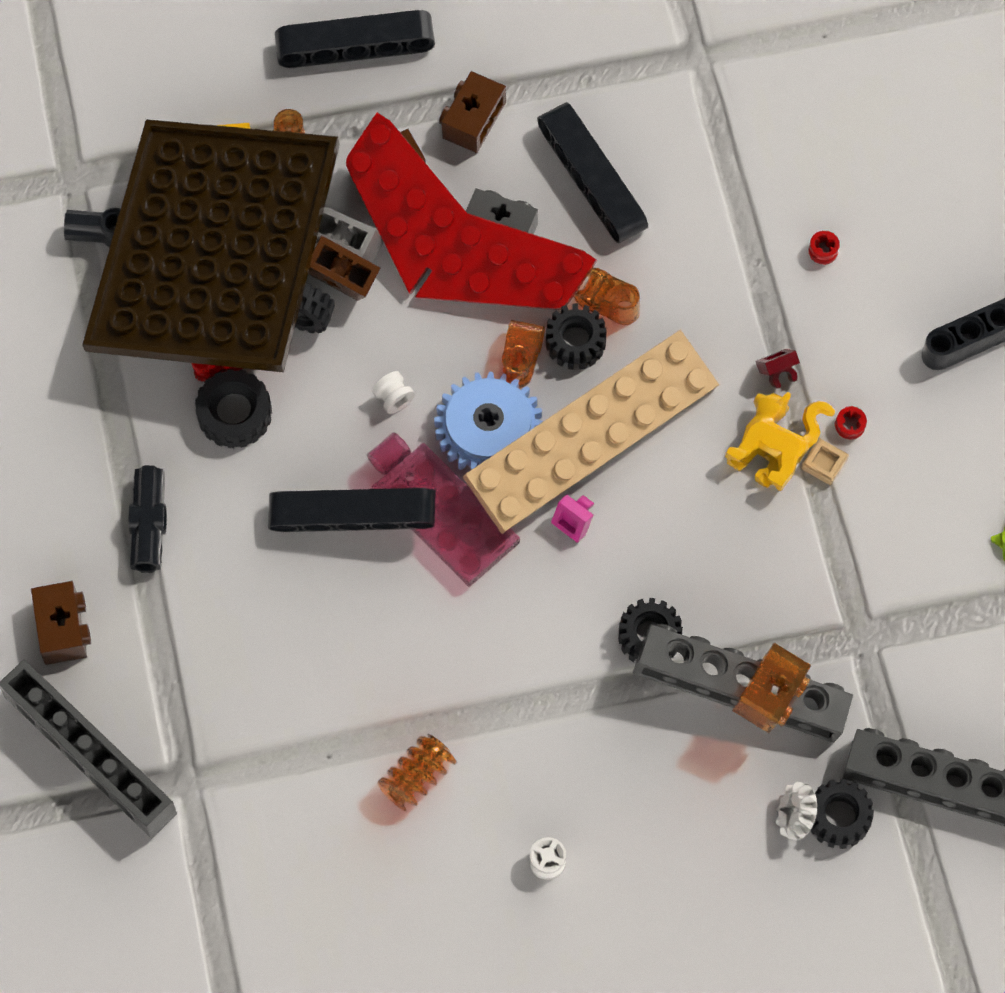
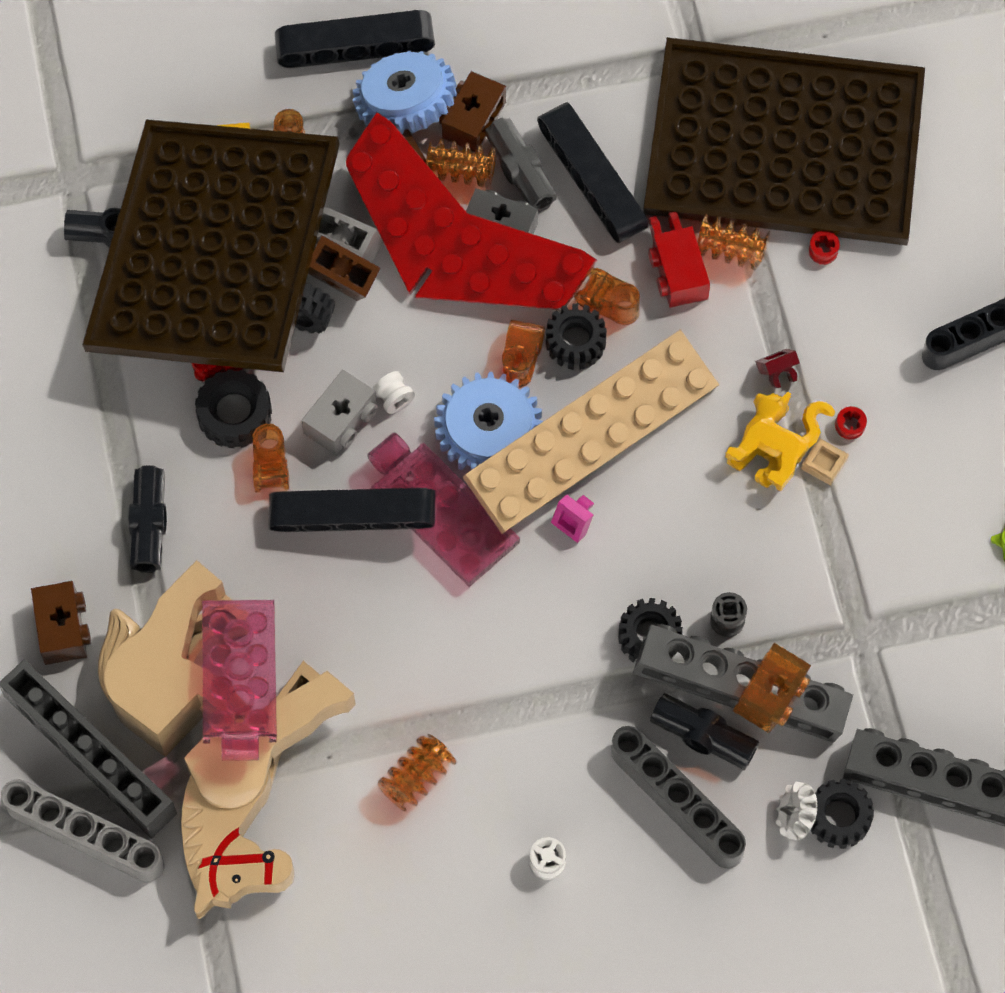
none -> light grey beam [1,779,164,882]
none -> tan animal [98,560,356,919]
none -> clear pink hinge [202,600,277,761]
none -> clear orange piece [253,423,290,493]
none -> light grey brick [301,369,378,455]
none -> light blue gear [353,51,457,134]
none -> clear orange piece [426,138,496,188]
none -> dark grey piece [485,117,557,212]
none -> dark grey beam [611,726,746,868]
none -> dark brown plate [643,37,925,246]
none -> red hinge [648,212,710,308]
none -> black piece [650,693,759,770]
none -> clear orange piece [697,214,770,271]
none -> dark grey wheel [710,592,747,637]

